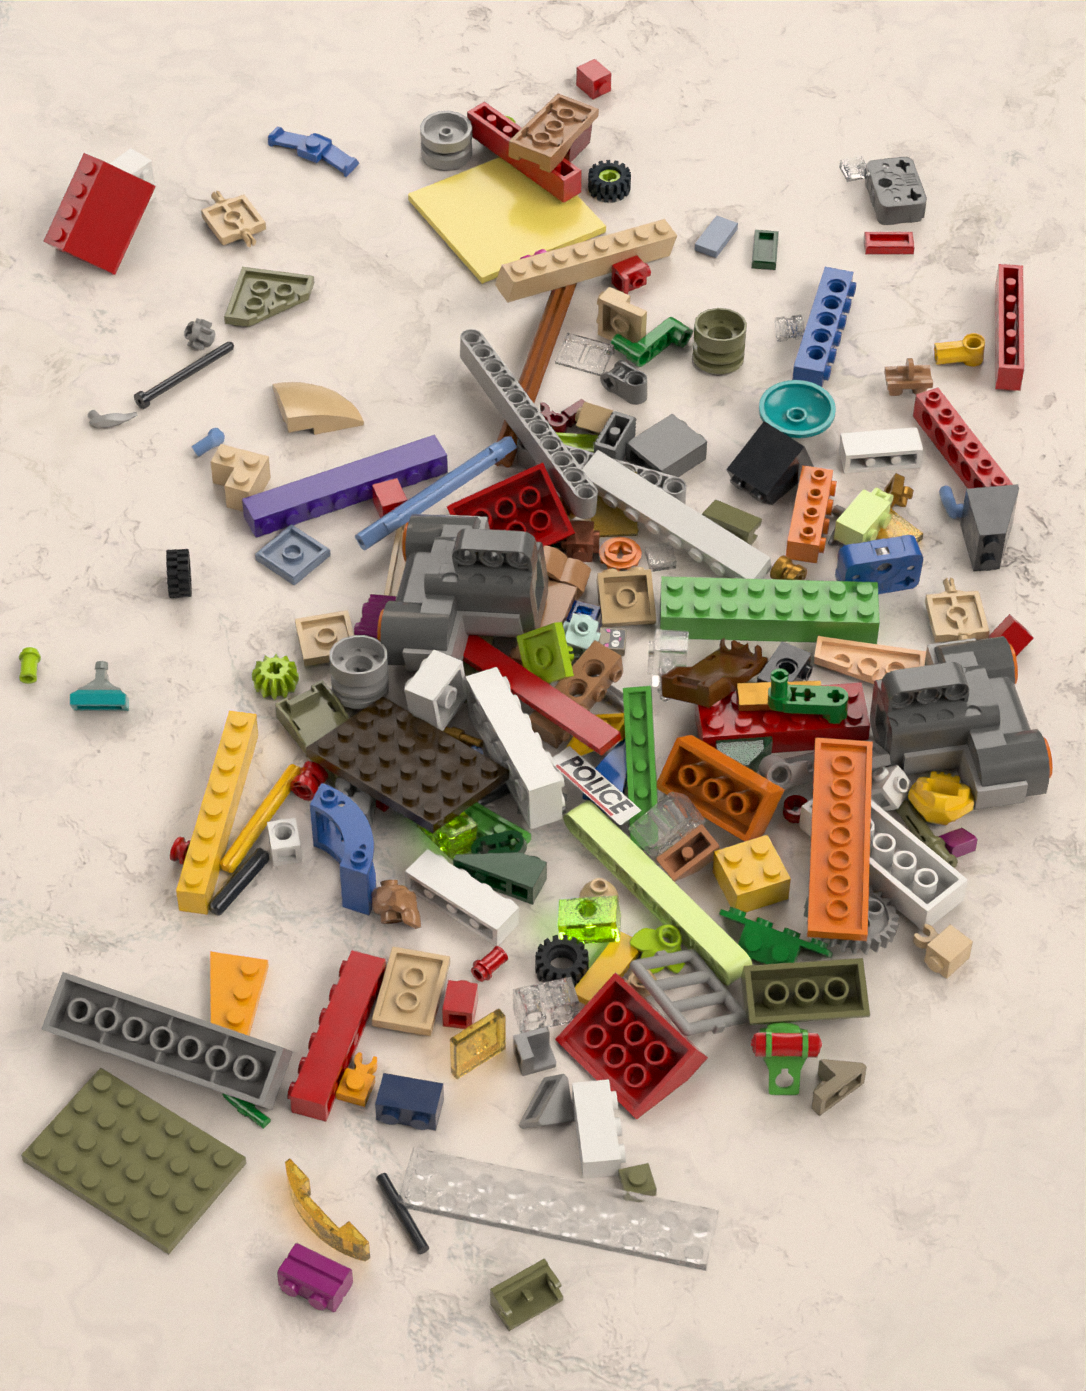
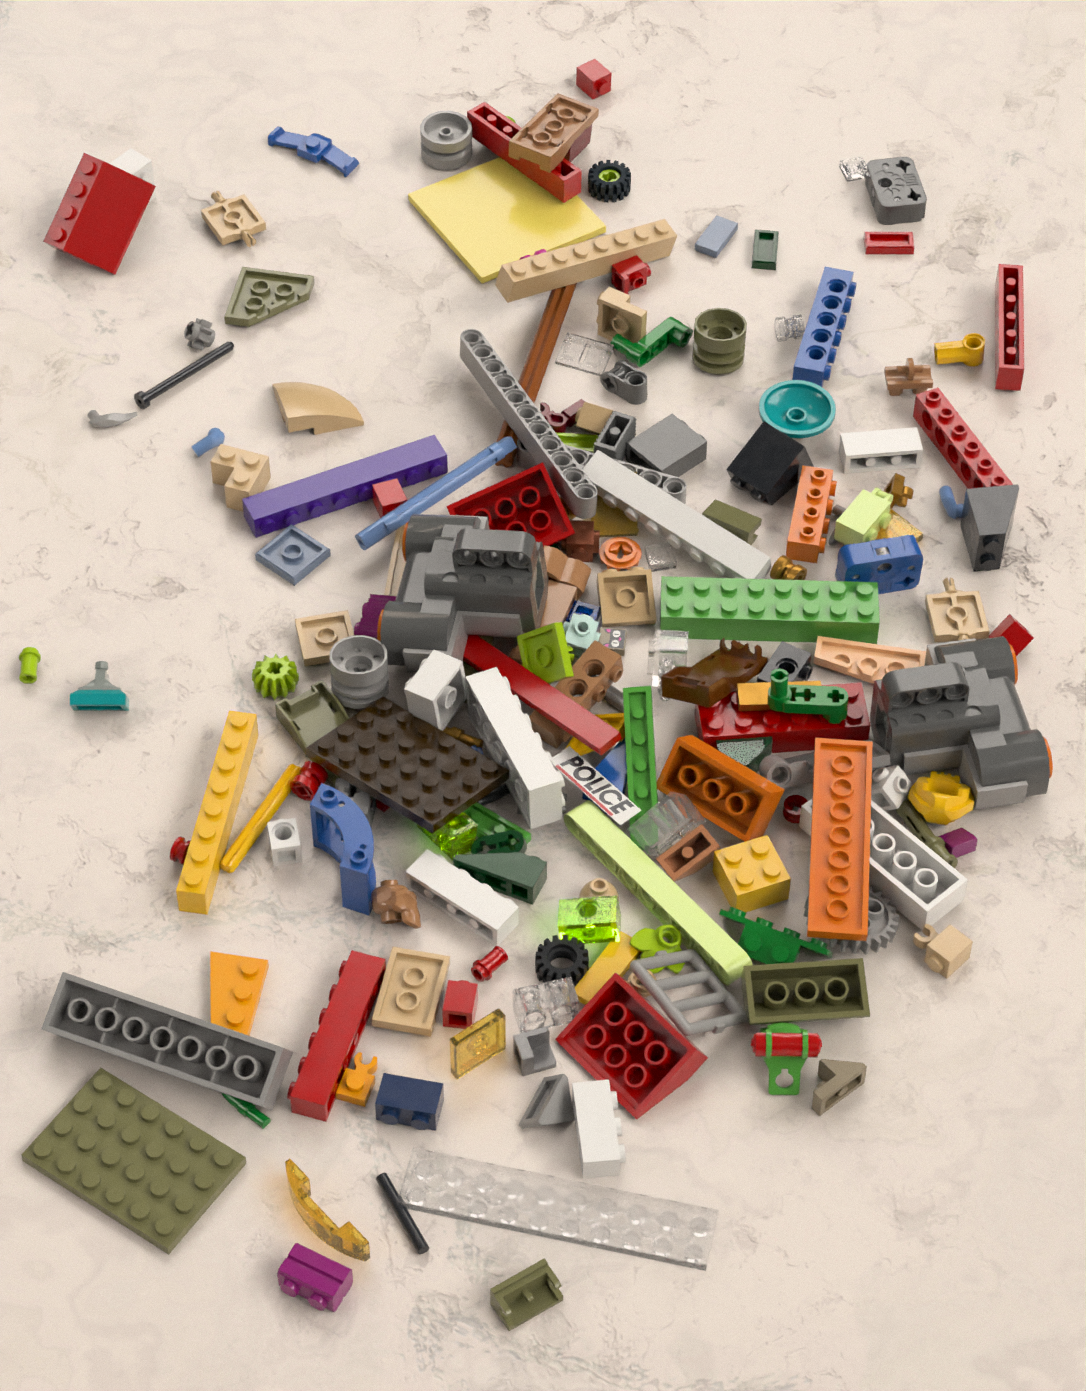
black tyre [166,549,192,598] -> none
black axle [208,848,270,916] -> none
olive plate [618,1163,657,1202] -> none

